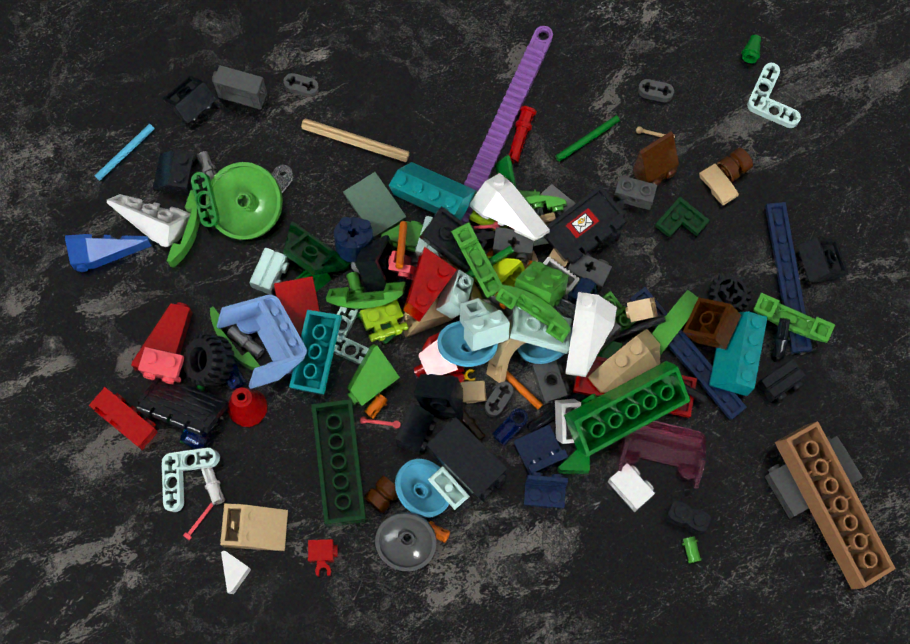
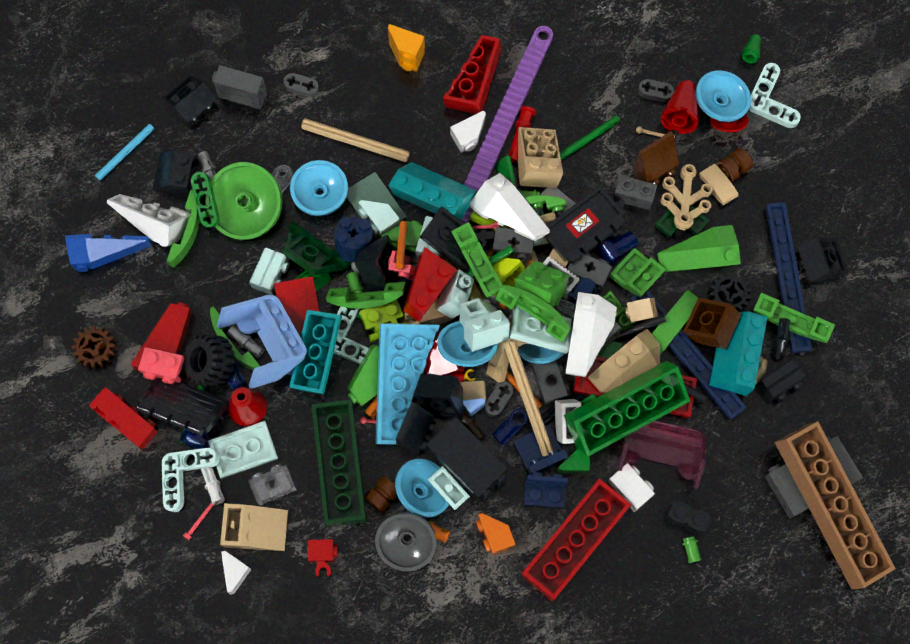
none -> reddish brown gear [71,325,116,369]
none -> light aqua tile [208,421,278,479]
none -> clear brick [249,464,297,506]
none -> medium azure dish [290,160,348,216]
none -> light aqua slope [358,200,400,237]
none -> medium azure wing [376,323,440,444]
none -> light orange slope [388,24,425,72]
none -> red wedge [443,35,502,114]
none -> white slope [450,111,486,153]
none -> light blue slope [463,398,486,416]
none -> orange slope [476,513,516,555]
none -> tan axle [504,341,553,456]
none -> tan slope [518,127,563,188]
none -> red brick [521,478,631,602]
none -> clear blue piece [597,231,639,265]
none -> bright green slope [609,248,666,297]
none -> bright green wedge [657,225,741,272]
none -> red cone [661,80,699,134]
none -> tan plant [661,164,713,230]
none -> medium azure dish [696,70,751,122]
none -> red dish [710,114,749,132]
none -> tan arm [755,355,768,385]

